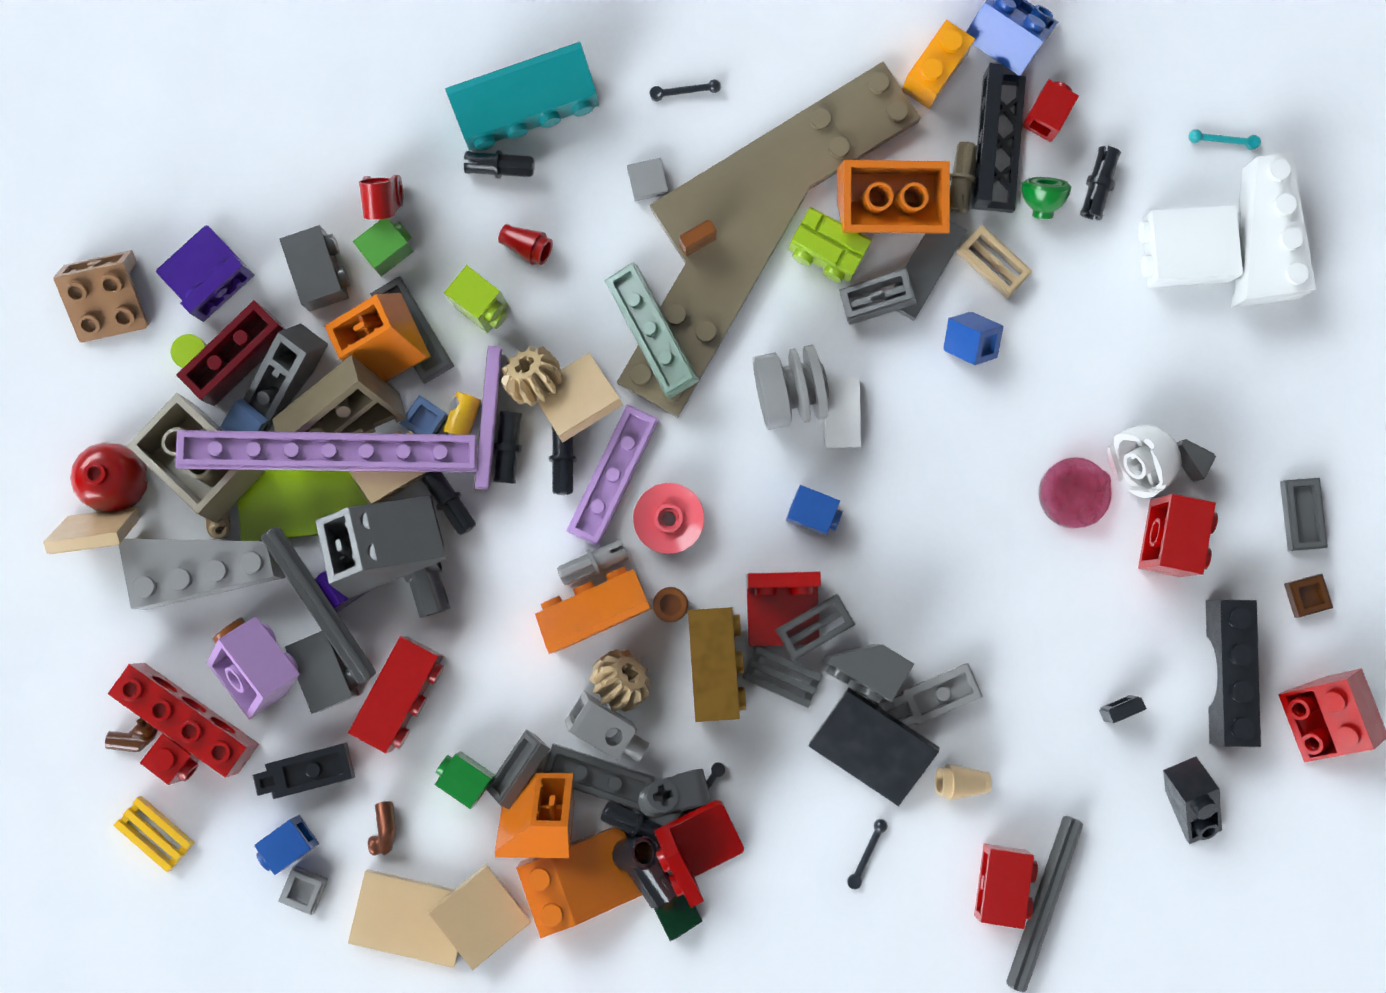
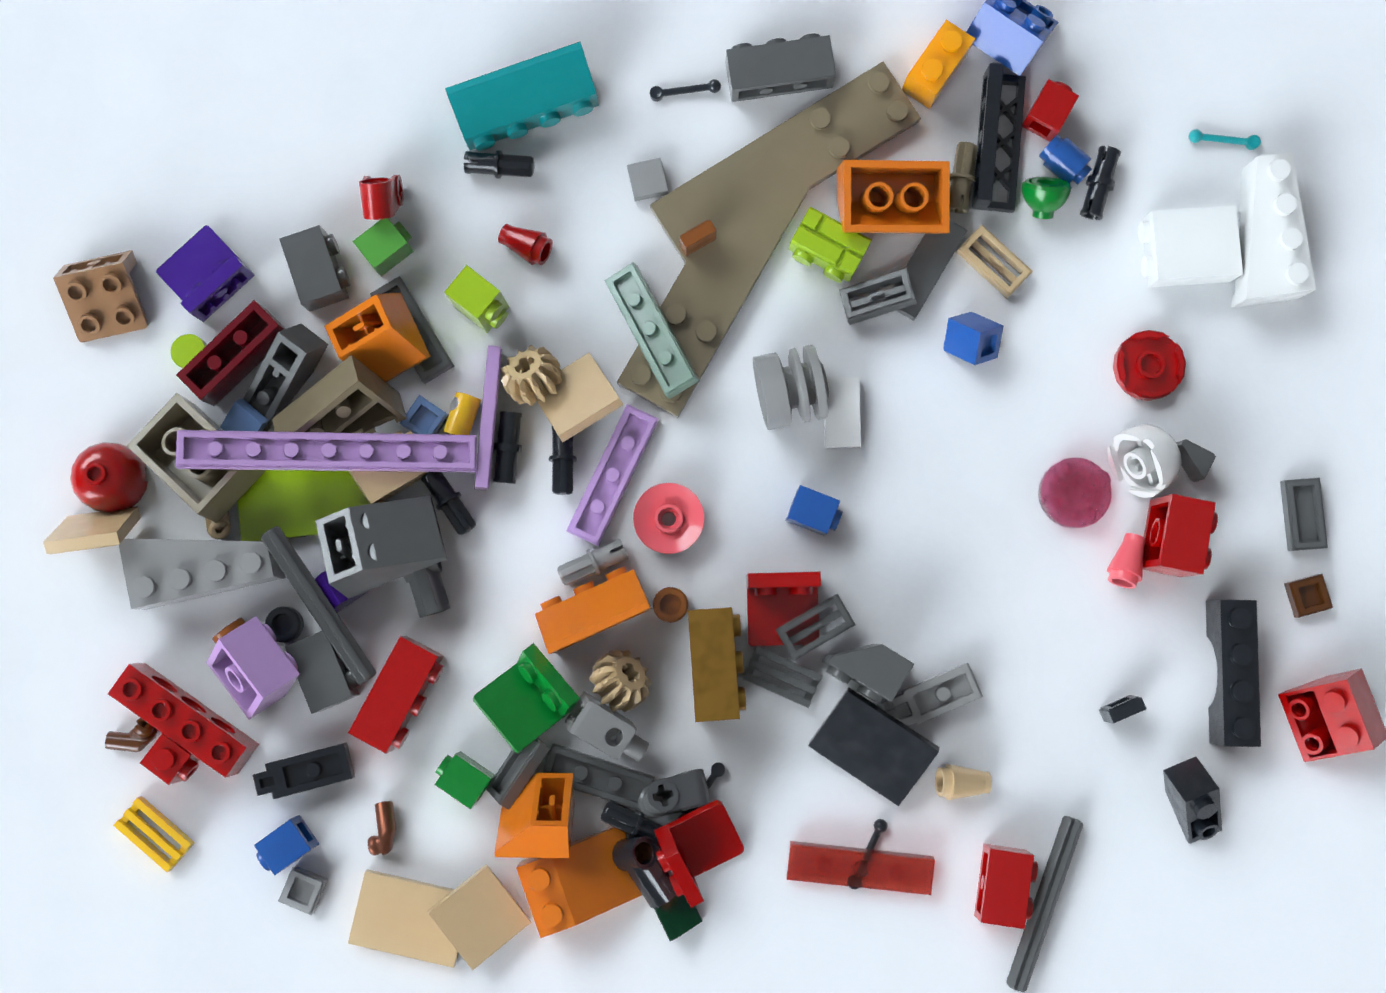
none -> black tile [265,607,304,642]
none -> green bracket [473,643,580,753]
none -> dark grey brick [725,33,836,102]
none -> clear red tile [786,841,935,895]
none -> blue brick [1039,134,1092,185]
none -> coral cone [1107,533,1146,589]
none -> red tile [1113,330,1186,401]

